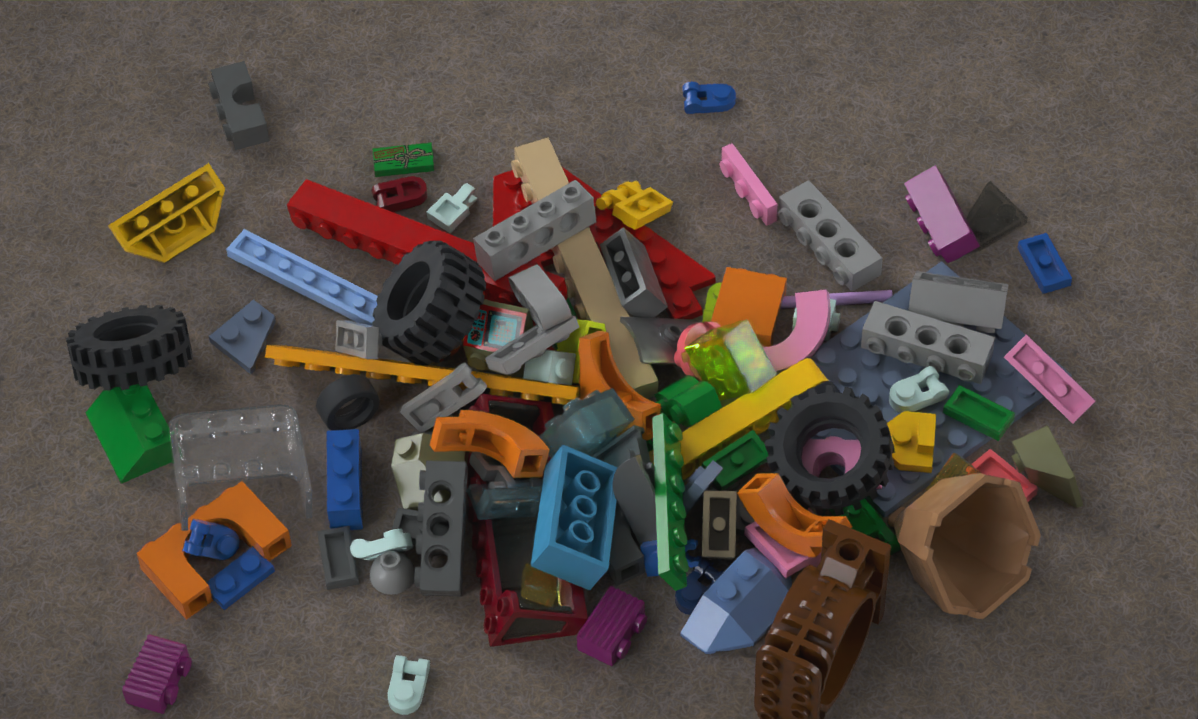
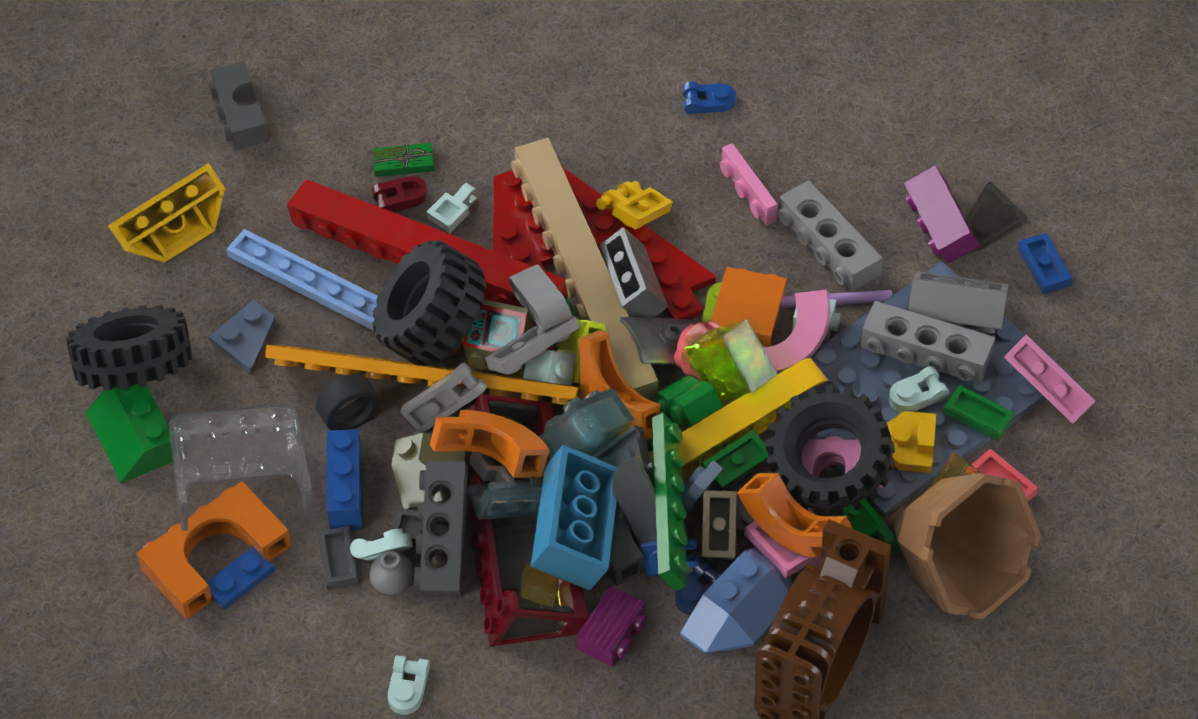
magenta brick [122,634,192,714] -> none
blue plate [183,519,240,560] -> none
light grey plate [335,320,382,359] -> none
light grey brick [473,180,596,281] -> none
olive slope [1011,425,1083,508] -> none

